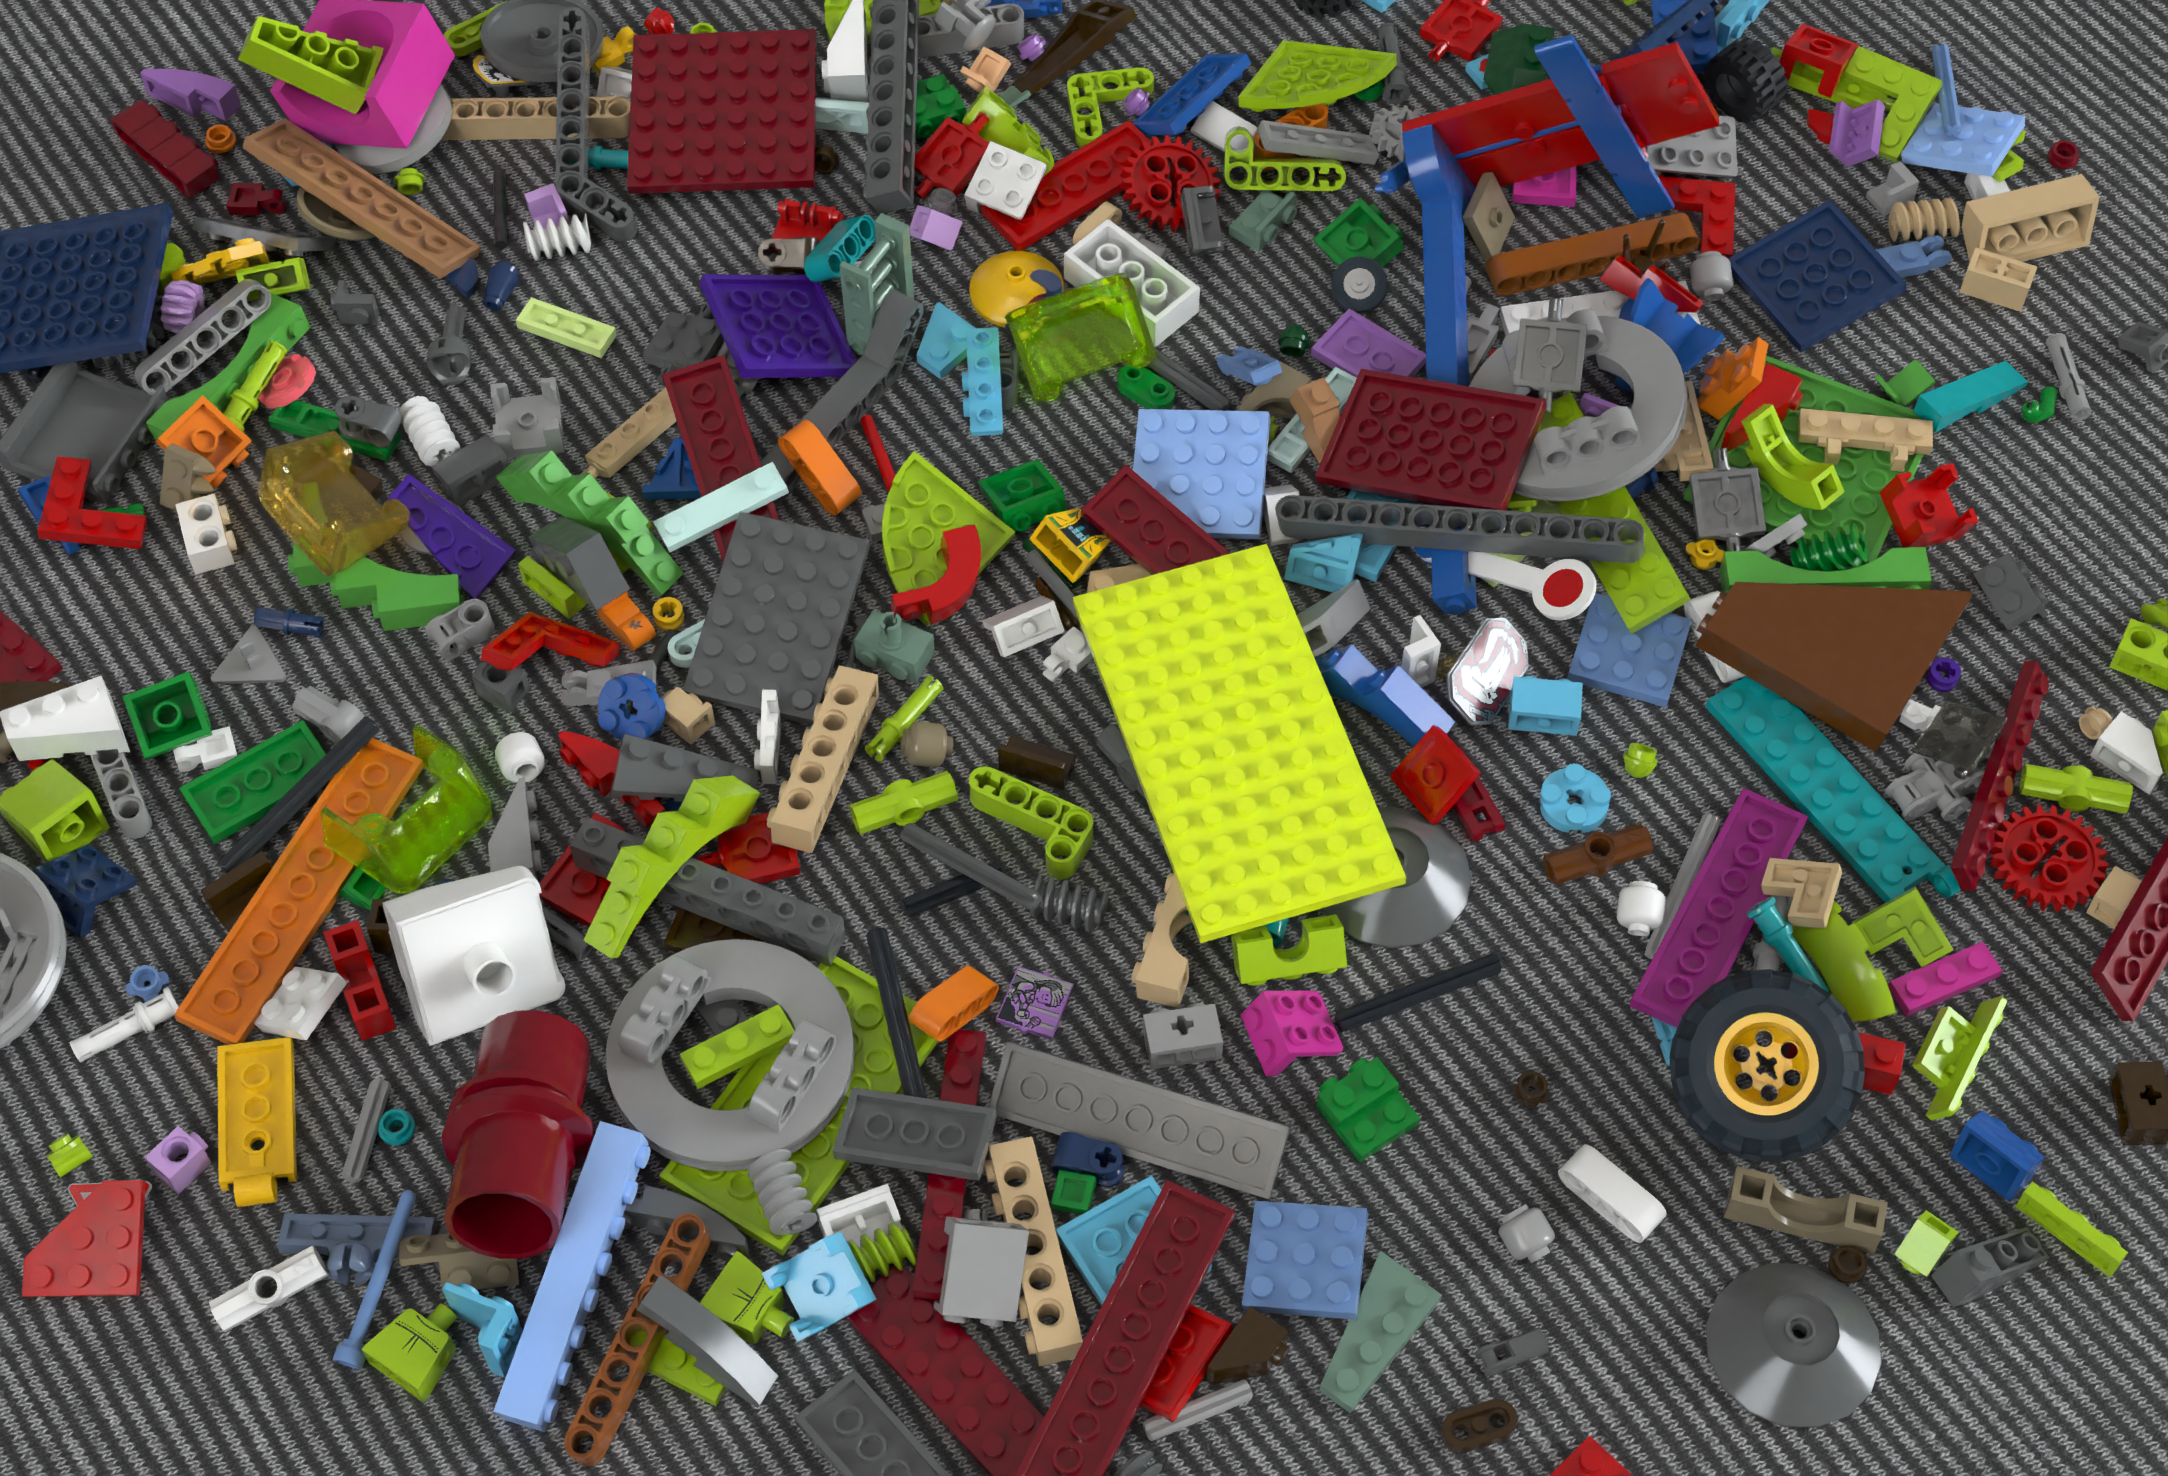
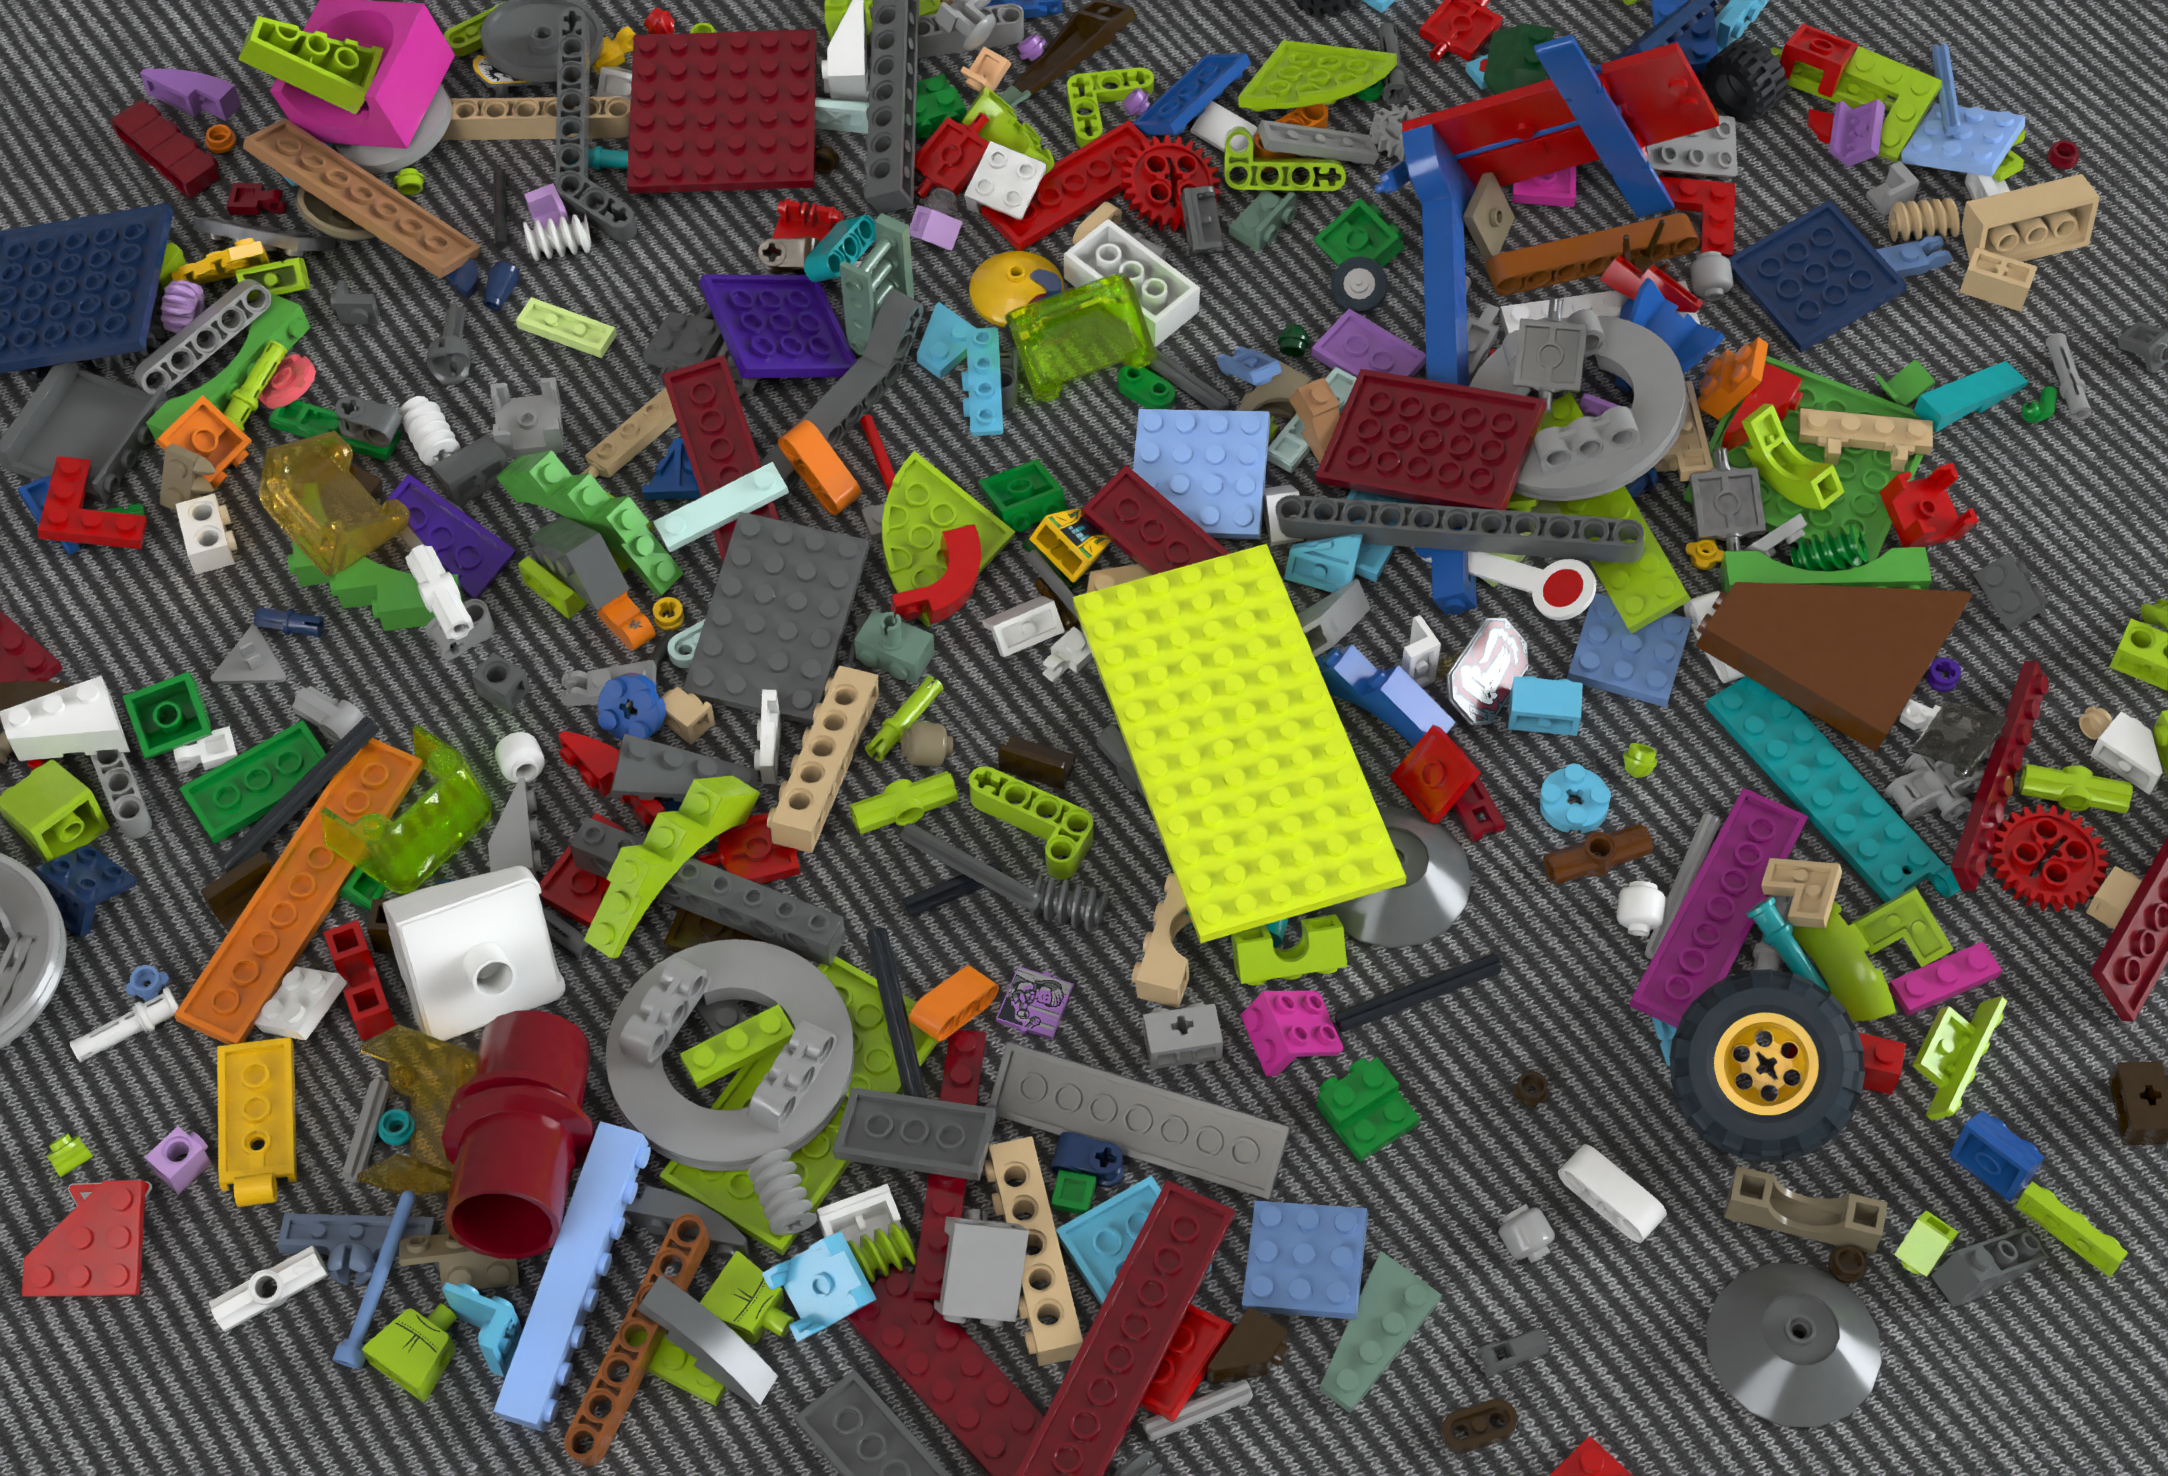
red plate [481,612,621,671] -> none
none -> clear yellow windscreen [357,1024,477,1195]
none -> white piece [405,544,474,640]

